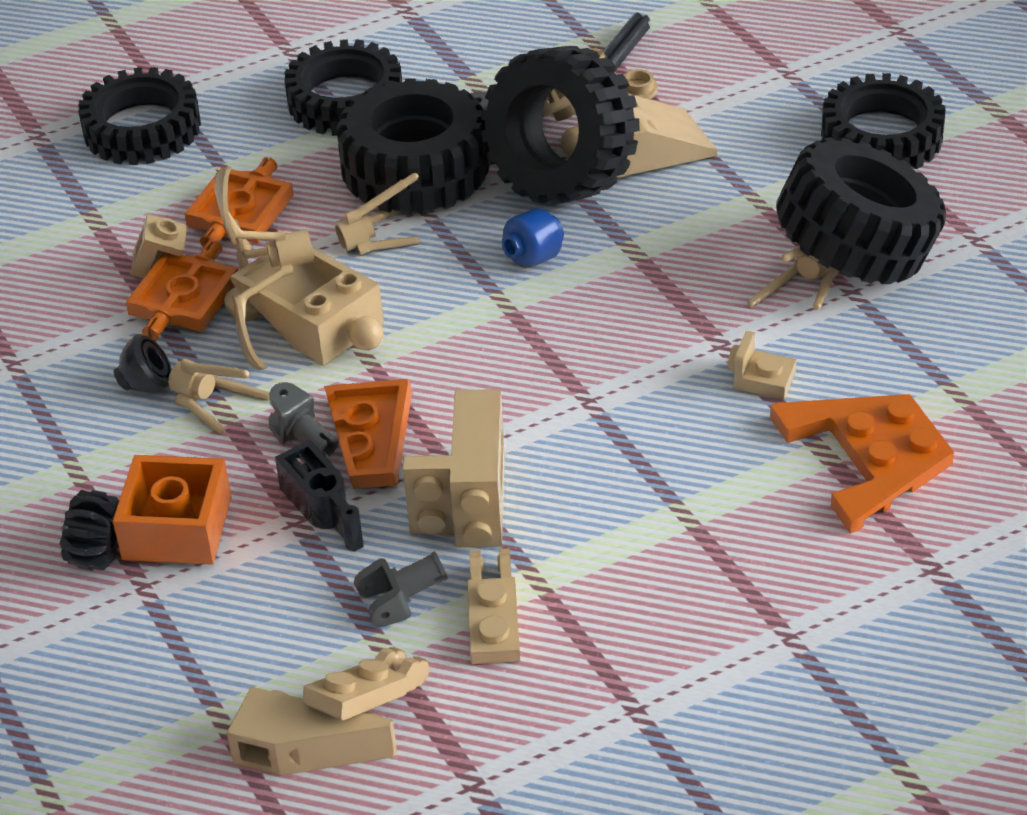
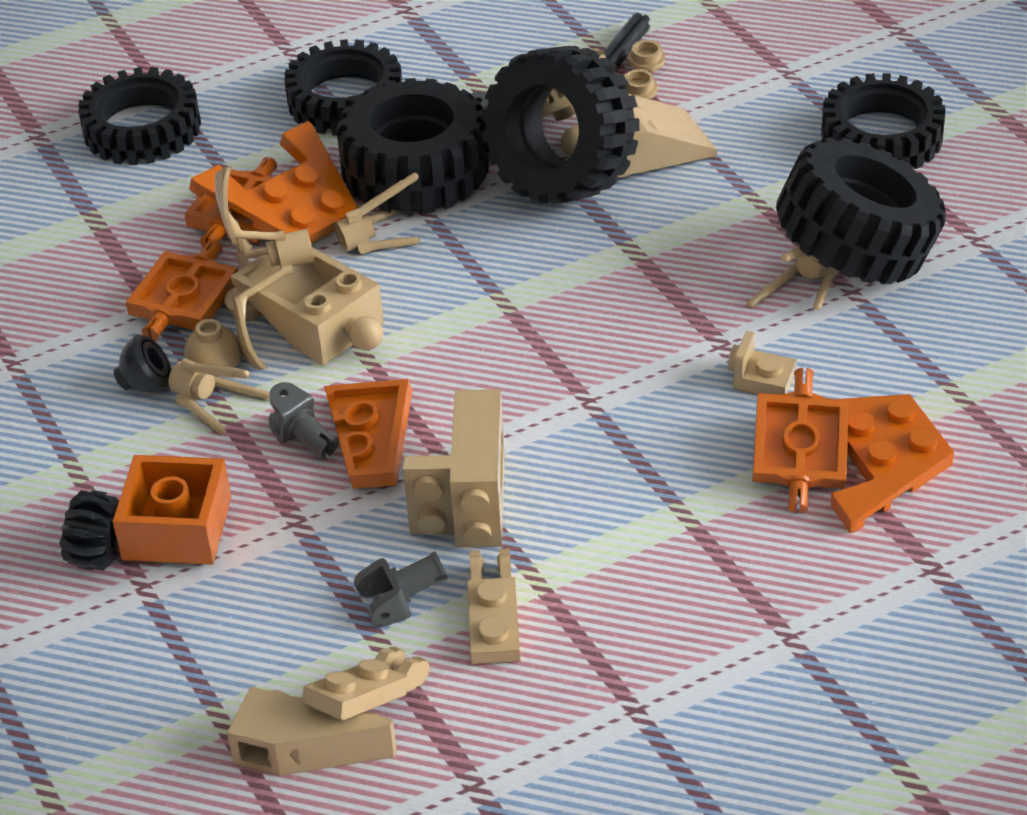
tan bracket [130,214,187,279] -> none
black piece [275,440,364,552] -> none
blue head [502,209,564,268] -> none
none -> tan brick [183,319,243,376]
none -> orange wing [189,121,358,244]
none -> tan plate [628,40,665,73]
none -> orange plate [752,368,849,513]

